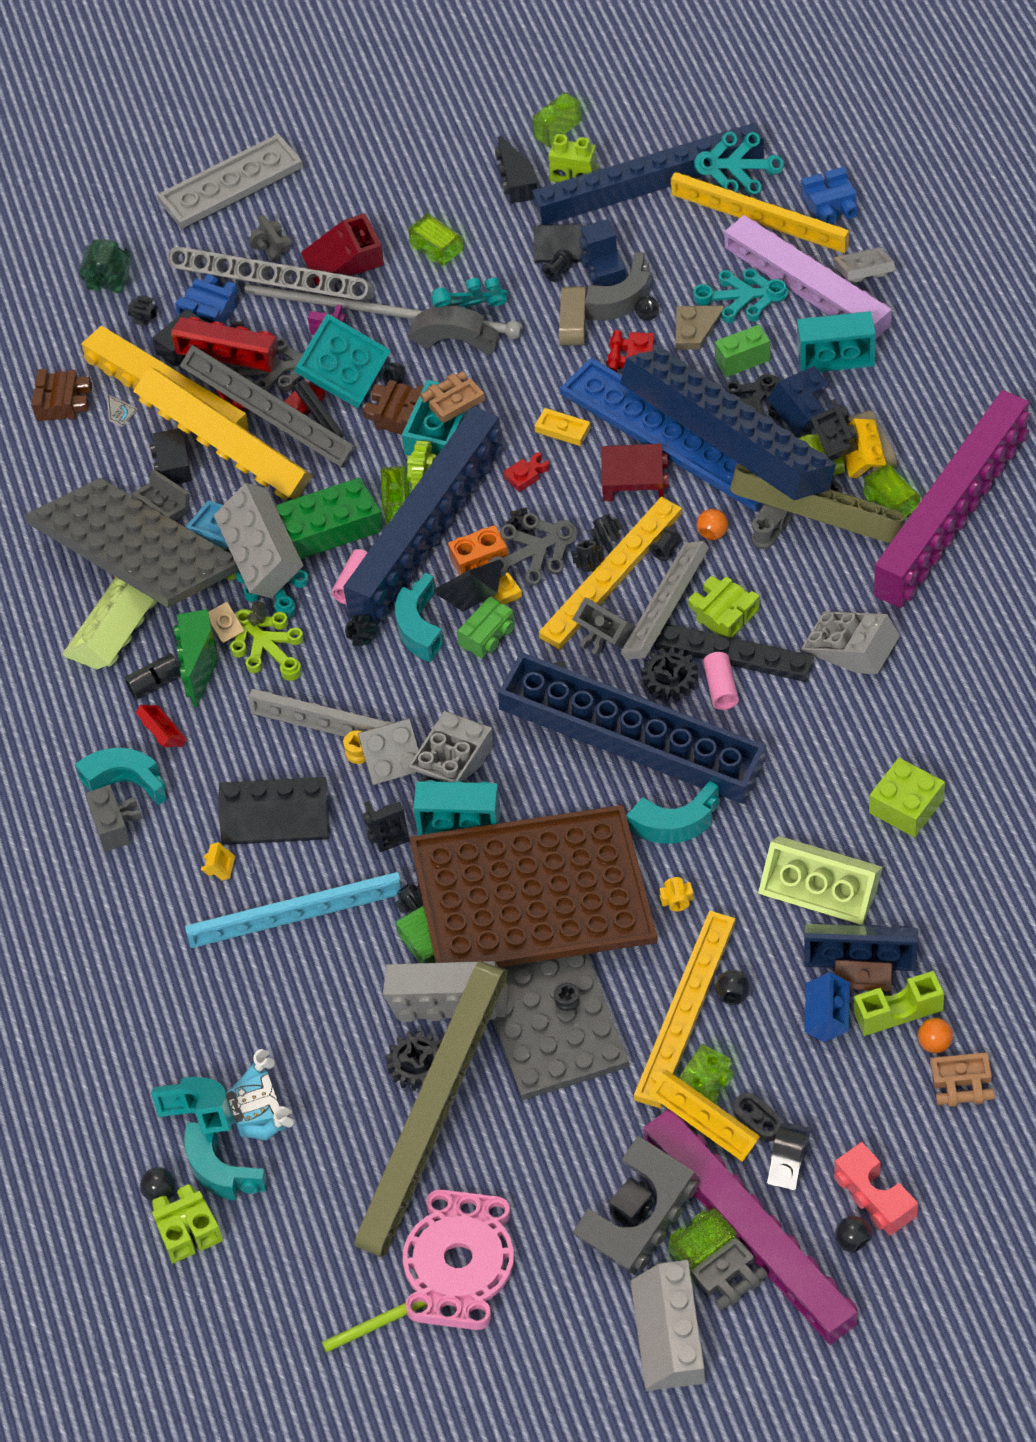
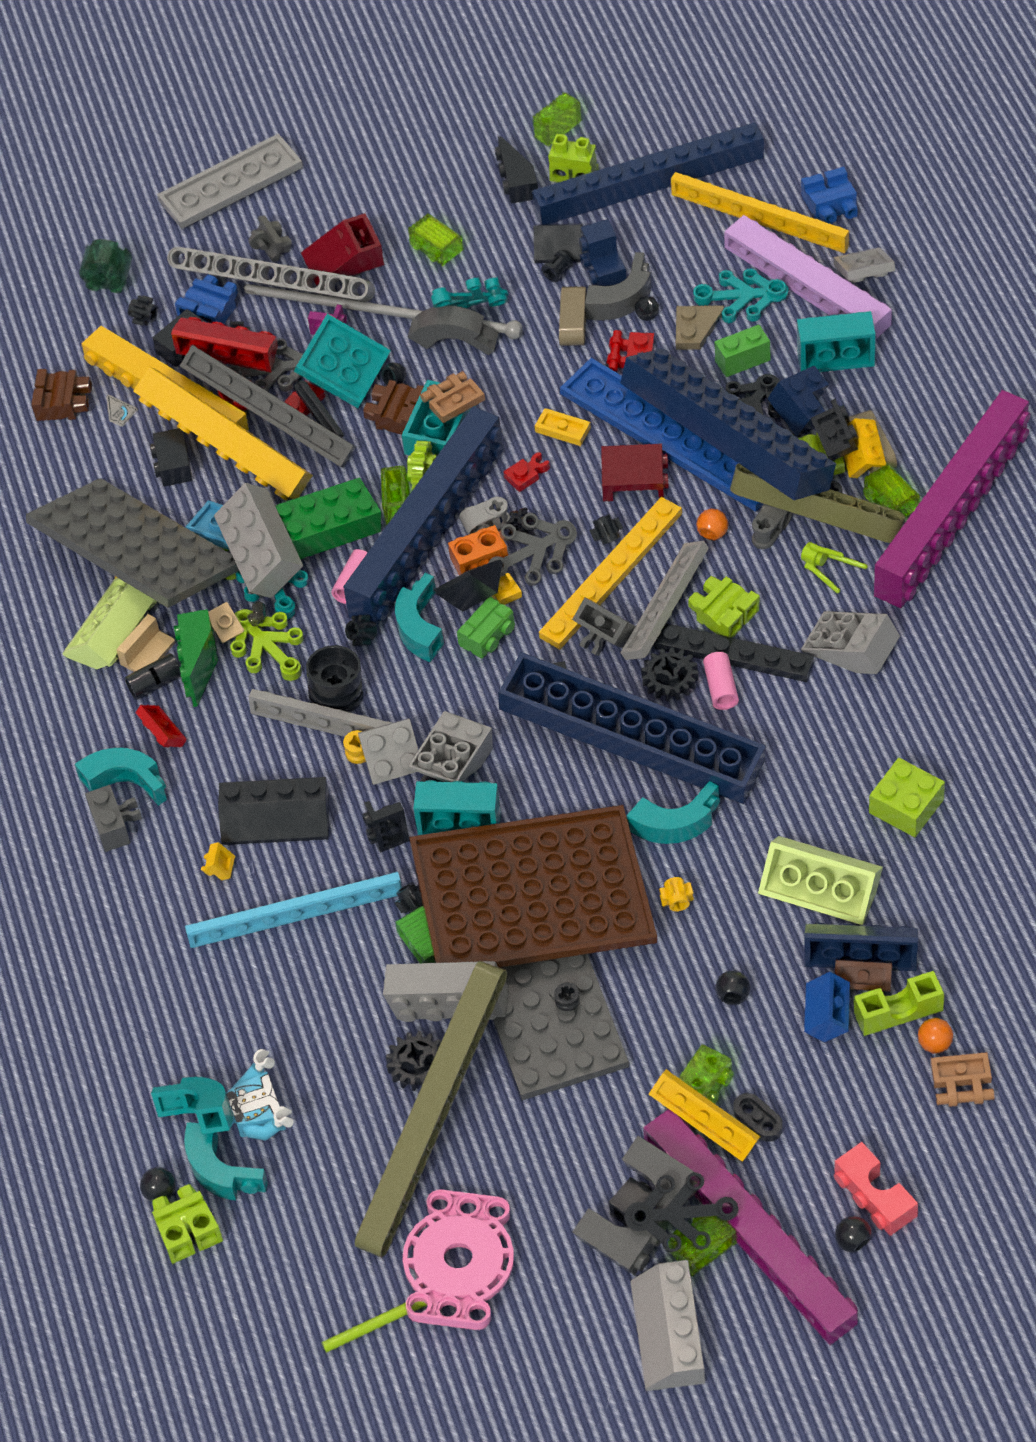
dark grey bracket [131,470,190,521] -> none
black gear [571,540,605,572] -> none
yellow plate [634,911,736,1109] -> none
black bush [649,527,682,561] -> none
dark grey plate [690,1237,768,1310] -> none
teal plant [694,132,784,195] -> none
black brick [767,1122,811,1190] -> none
none -> tan panel [116,614,175,672]
none -> black wheel [306,645,363,712]
none -> light grey piece [459,497,510,535]
none -> black plant [624,1172,738,1253]
none -> lime plant [801,542,868,593]

